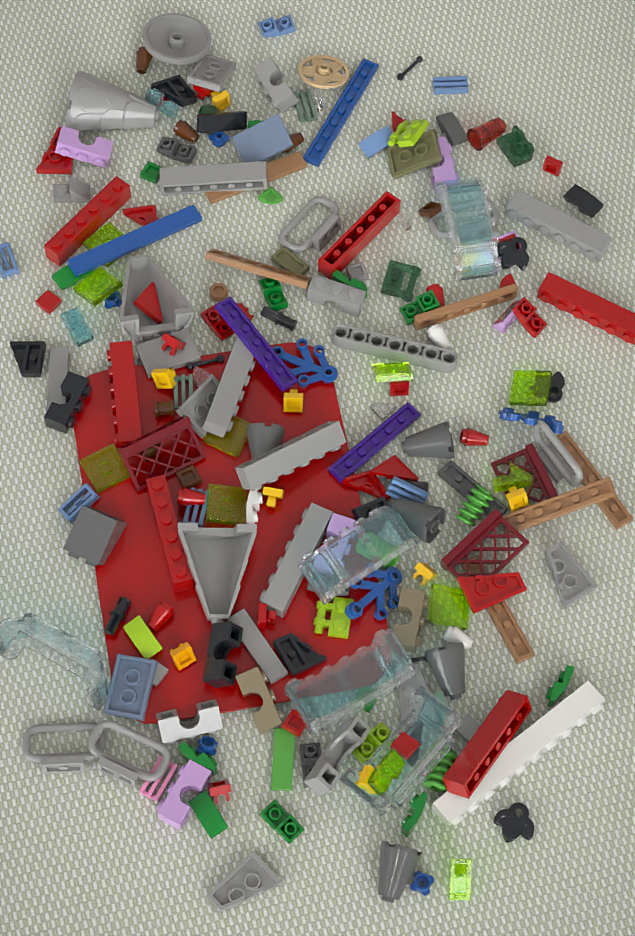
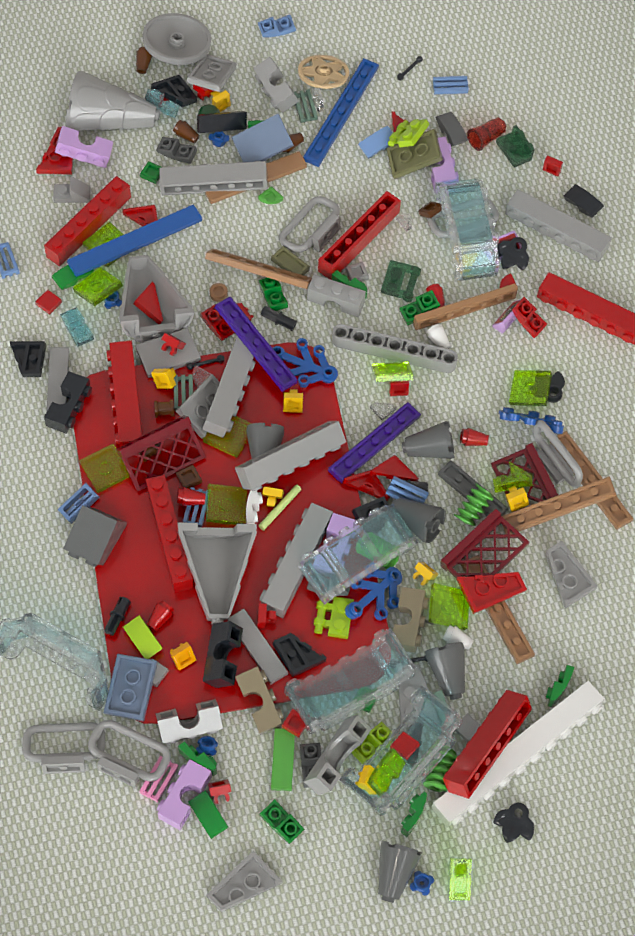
none -> yellowish green bar [258,485,302,531]

